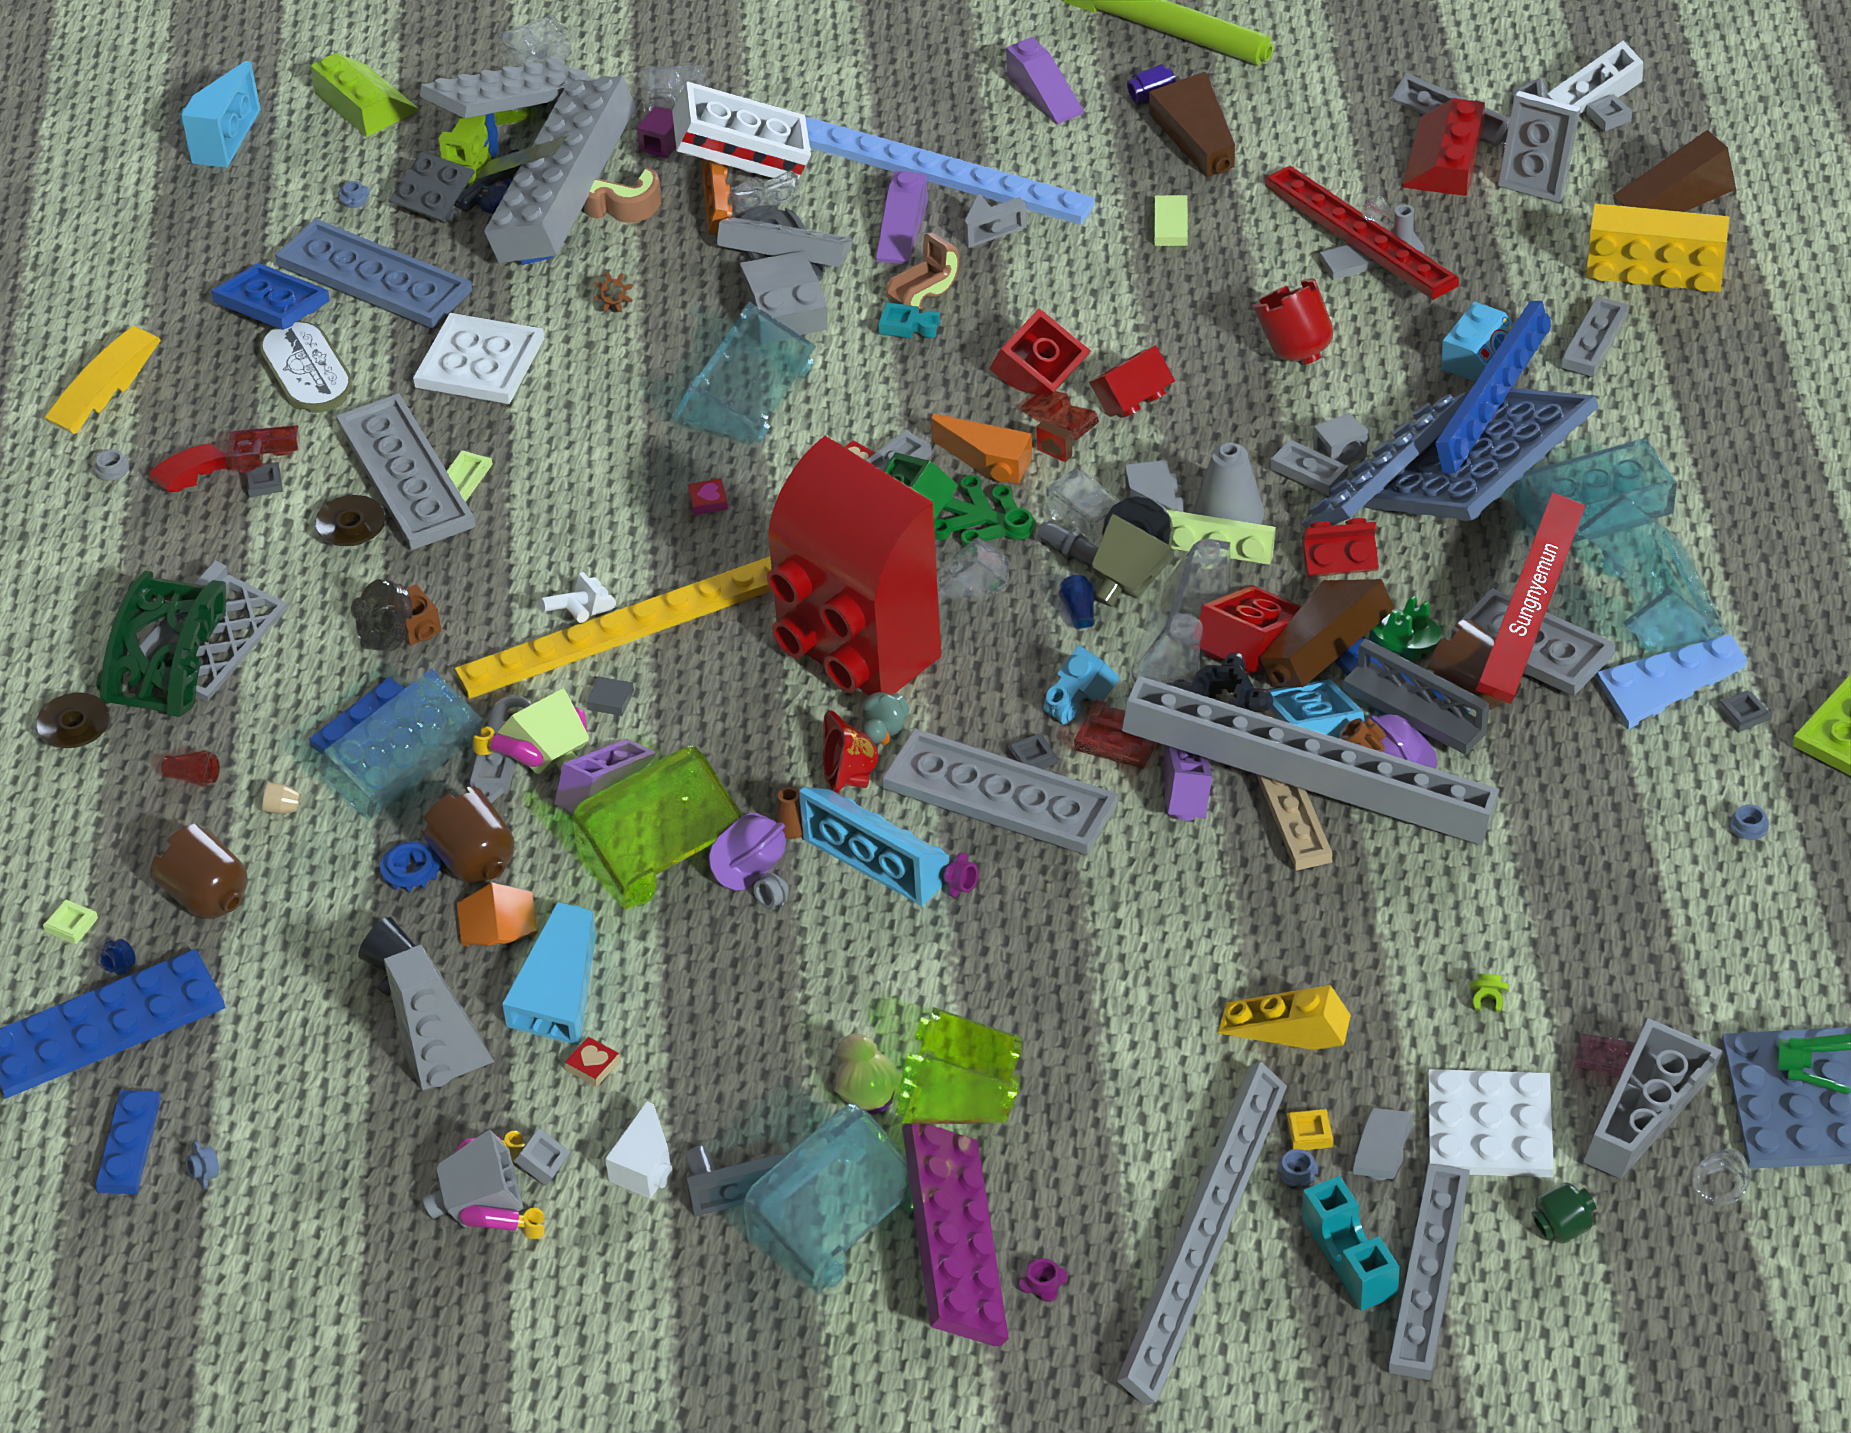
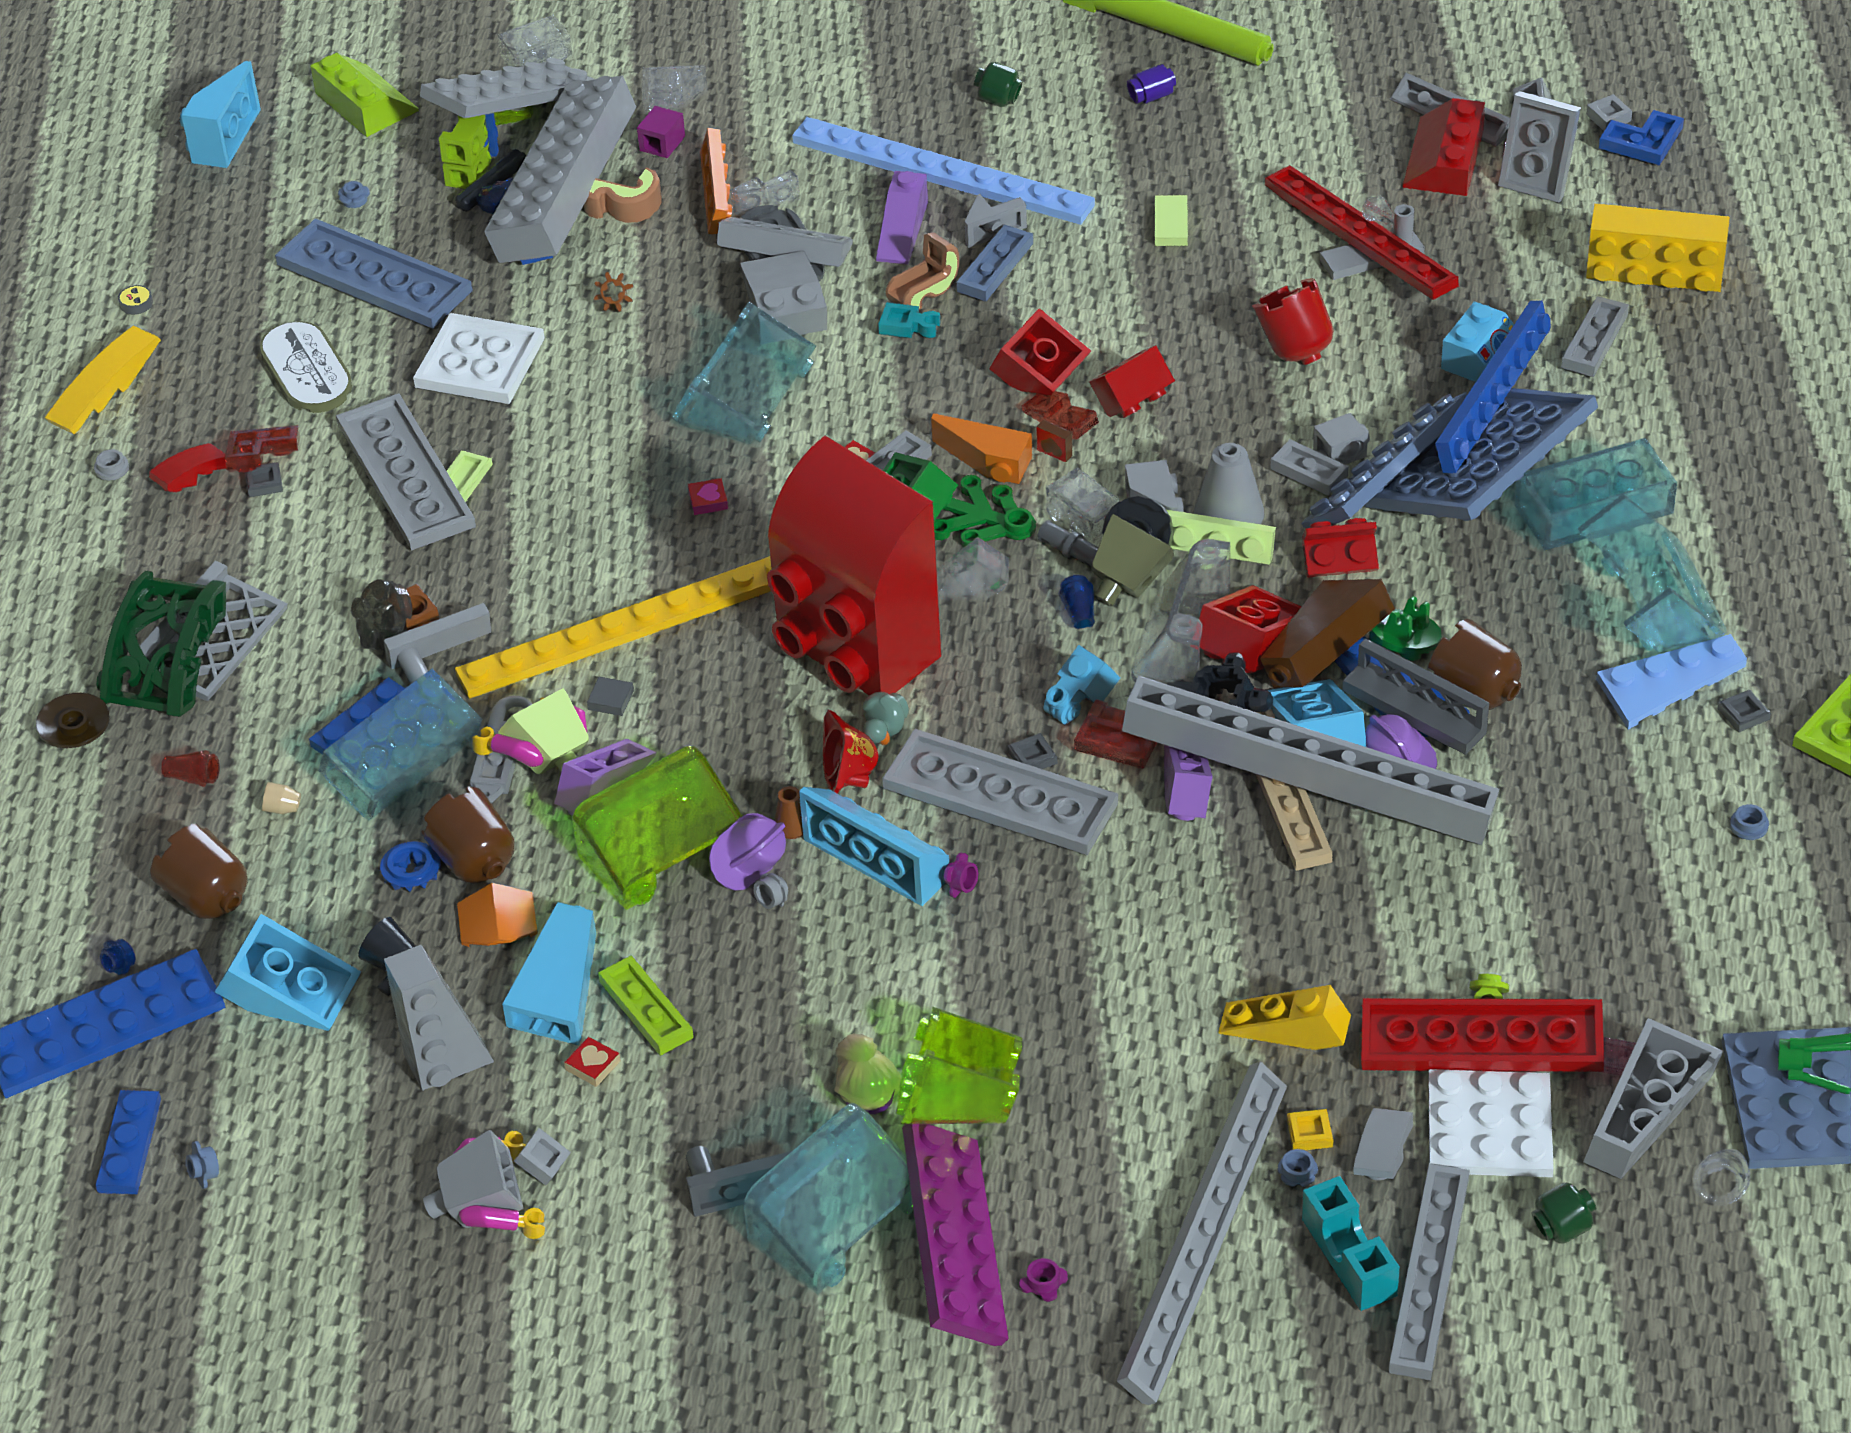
yellowish green tile [43,899,98,944] -> none
blue plate [211,263,330,330] -> none
dark brown dish [315,495,385,546] -> none
dark grey hinge [389,151,475,224] -> none
olive sticker [475,135,569,179] -> none
white arm [538,572,616,623] -> none
white slope [605,1102,673,1199] -> none
white brick [672,82,811,184] -> none
medium lavender slope [1006,37,1084,124] -> none
reddish brown slope [1149,72,1235,177] -> none
dark orange gear [1339,718,1386,752] -> none
light grey plate [1451,588,1615,696] -> none
red tile [1476,492,1586,704] -> none
white slope [1547,41,1643,113] -> none
reddish brown slope [1613,130,1736,212] -> none
none -> tile [118,285,153,315]
none -> medium azure slope [215,914,361,1031]
none -> light grey piece [384,603,491,694]
none -> lime plate [598,955,694,1056]
none -> sand blue plate [957,224,1033,301]
none -> dark green head [974,62,1023,107]
none -> red plate [1361,998,1604,1072]
none -> blue plate [1599,110,1684,165]

